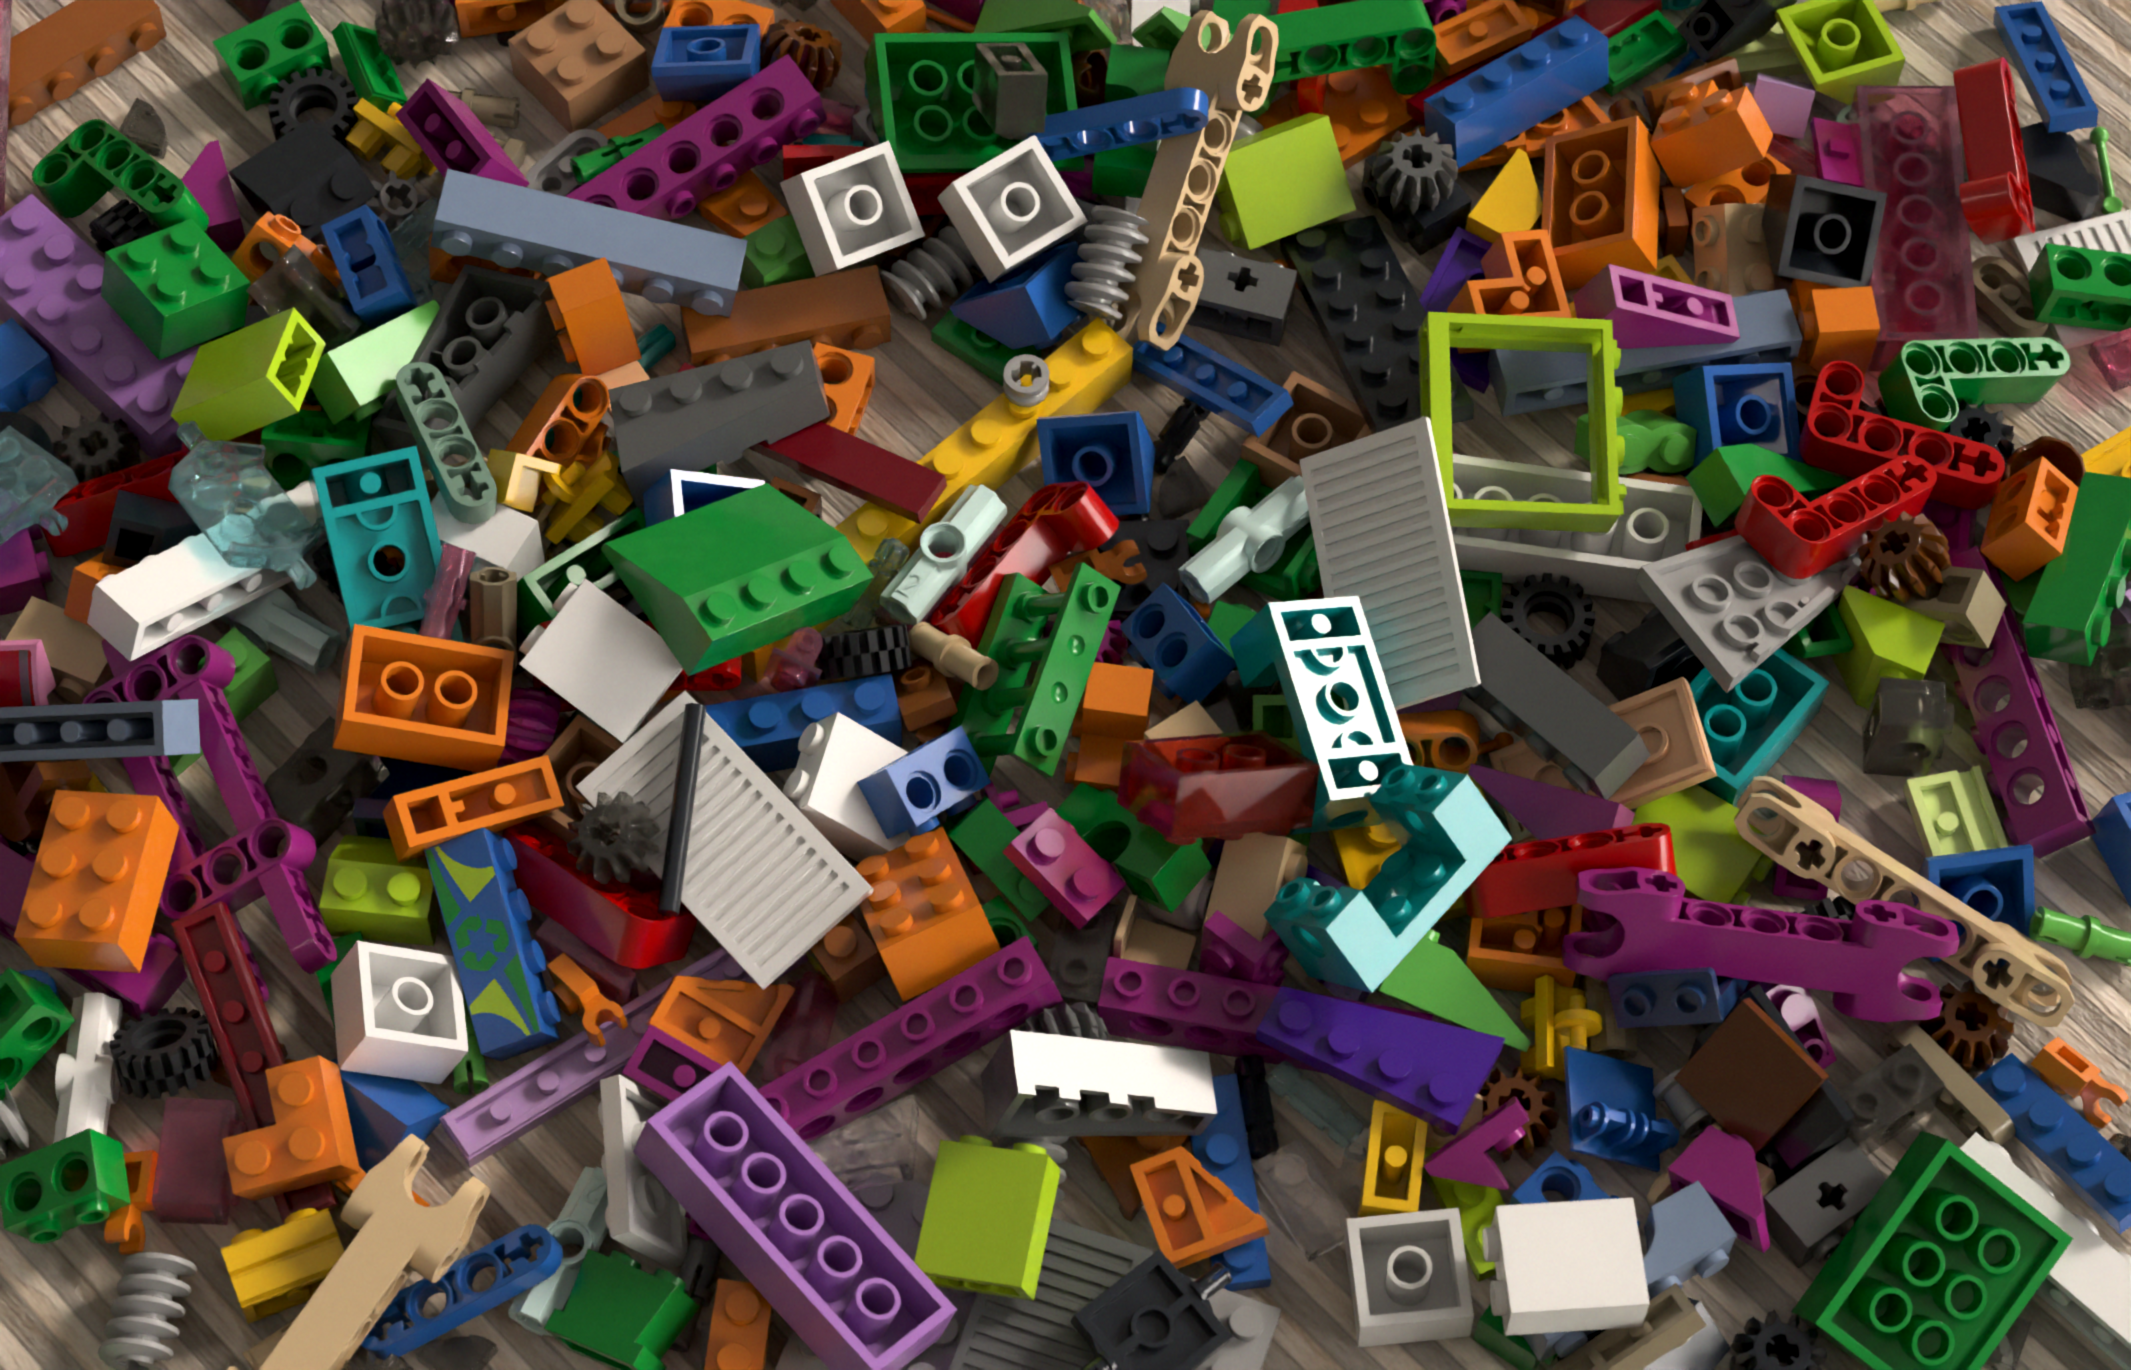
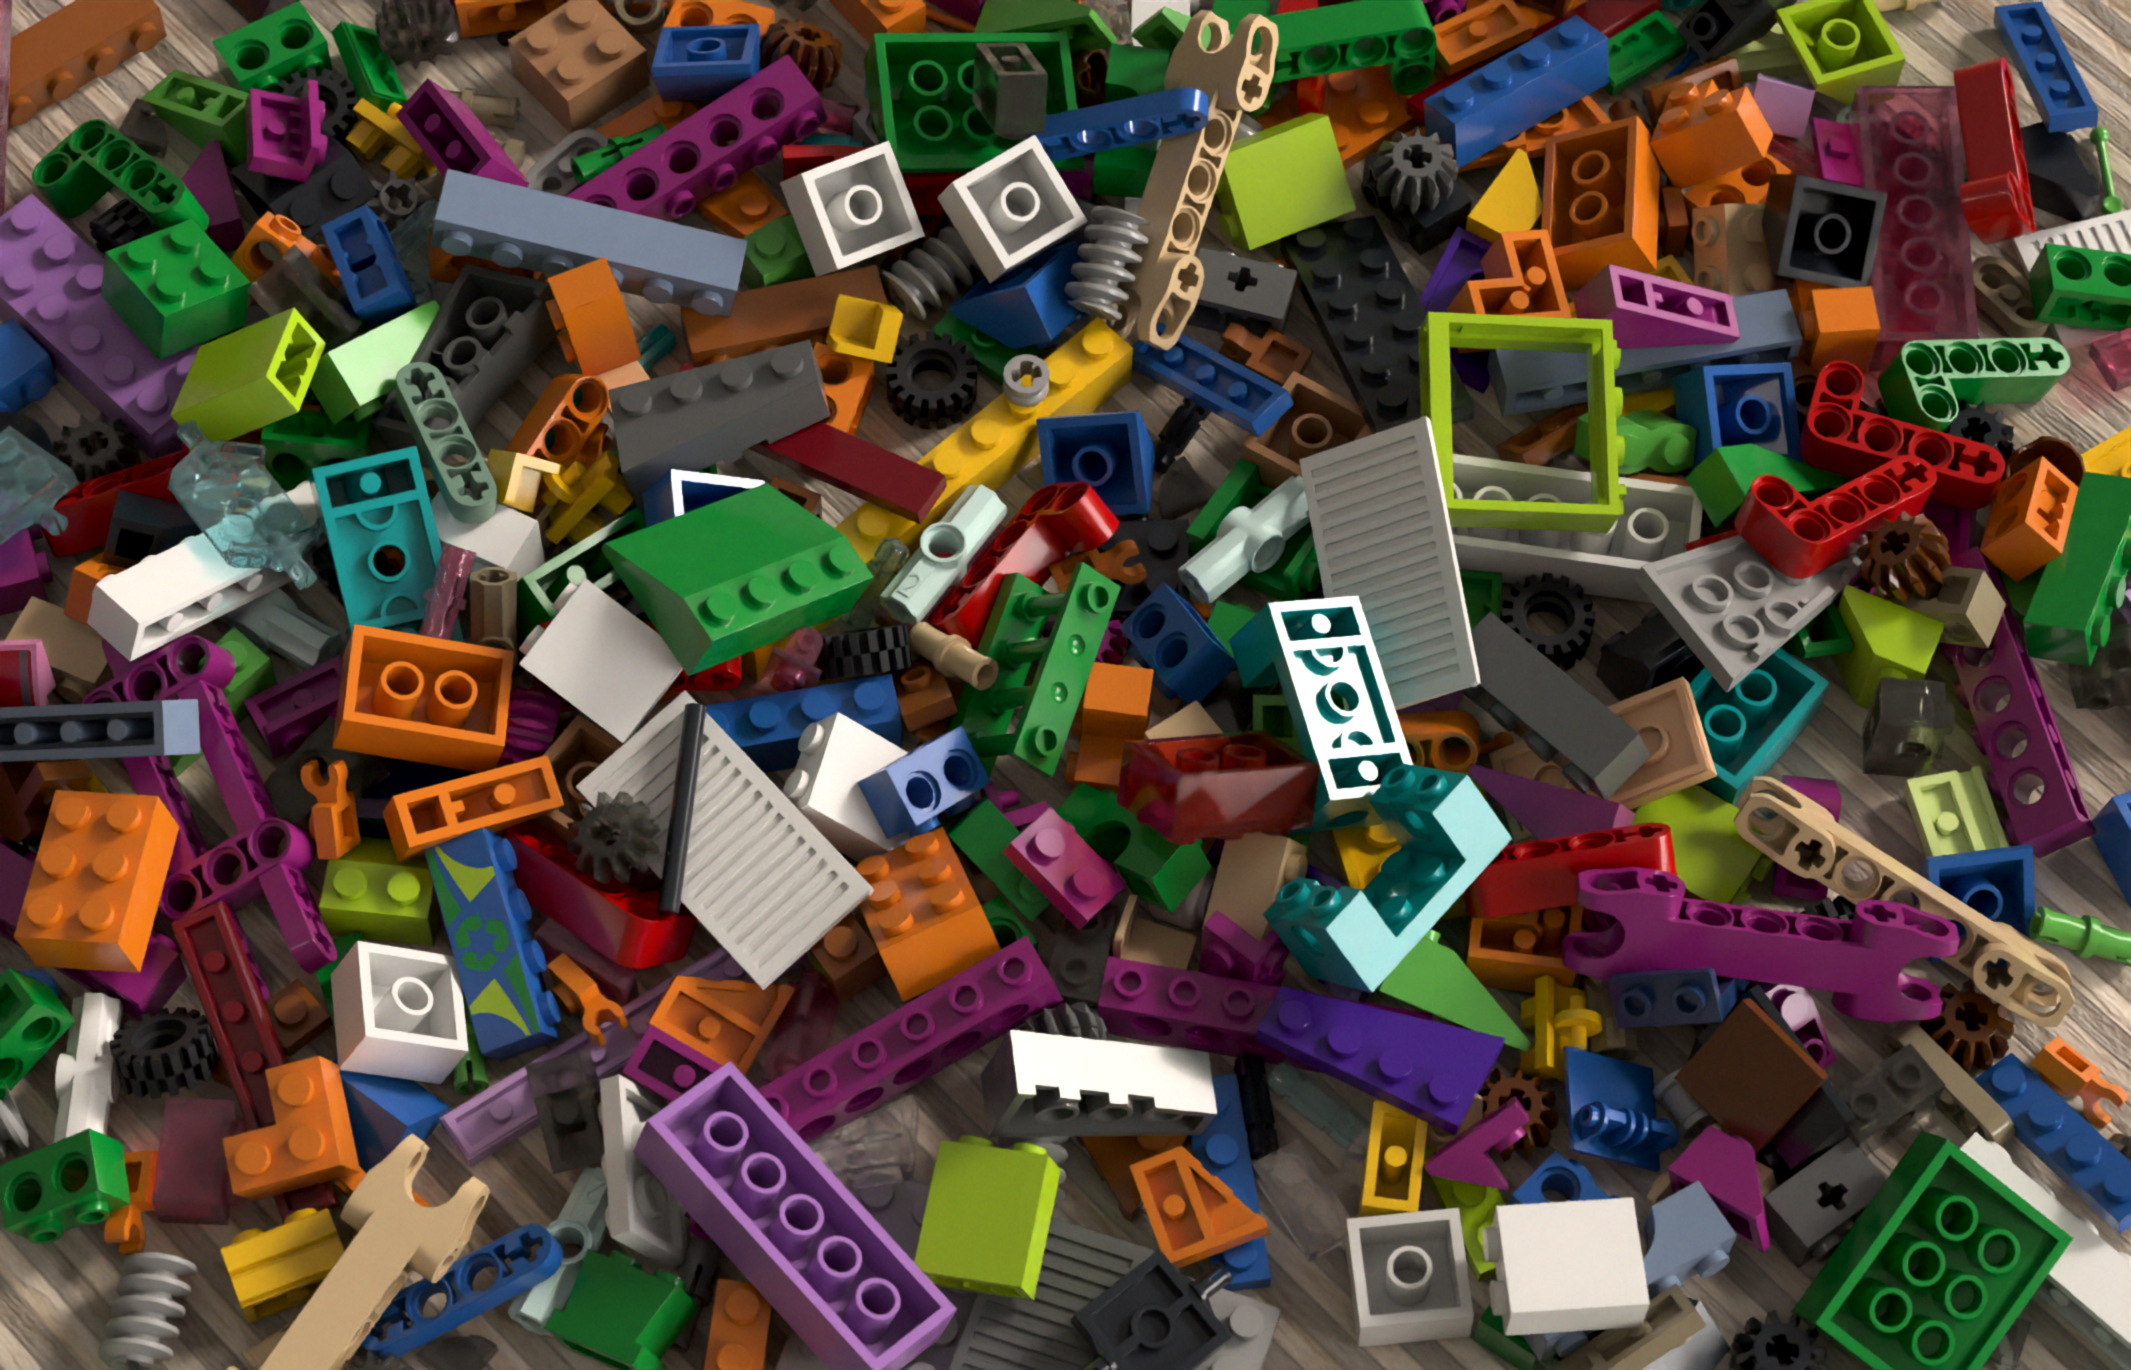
none -> bright green slope [140,69,249,168]
none -> magenta bracket [243,655,343,759]
none -> magenta bracket [245,79,327,183]
none -> dark orange plate [264,978,333,1057]
none -> orange plate [301,760,361,859]
none -> clear smoke brick [525,1048,605,1175]
none -> yellow panel [826,294,903,364]
none -> black tyre [886,331,977,430]
none -> dark orange plate [1218,322,1313,387]
none -> dark orange plate [1496,402,1588,467]

